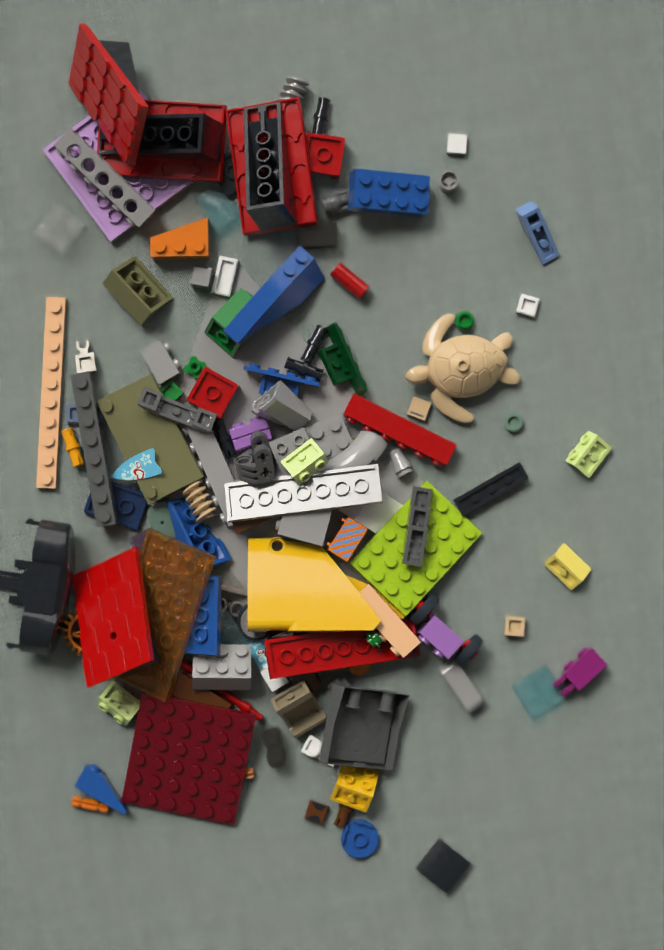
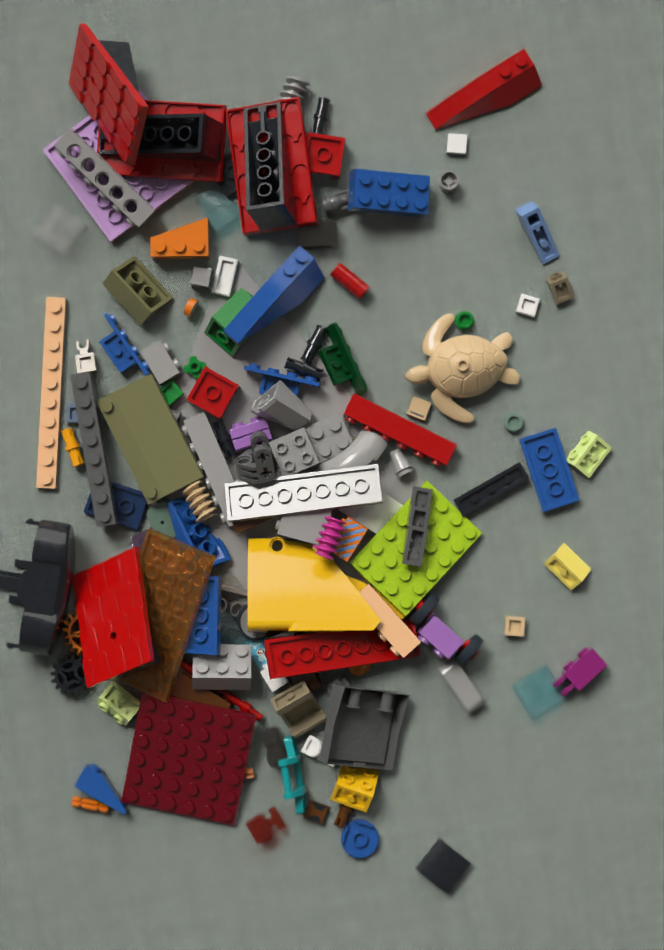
medium azure sticker [111,448,162,480] -> none
dark grey slope [137,387,217,433] -> none
yellowish green bracket [281,438,329,485] -> none
green plate [366,630,383,648] -> none
none -> black gear [50,654,87,696]
none -> blue bracket [99,312,151,376]
none -> orange tile [183,298,199,318]
none -> clear red brick [246,806,286,844]
none -> teal bar [278,735,307,814]
none -> dark pink piece [312,516,347,561]
none -> red wedge [425,49,542,130]
none -> blue plate [519,427,579,512]
none -> dark tan bracket [545,272,574,304]

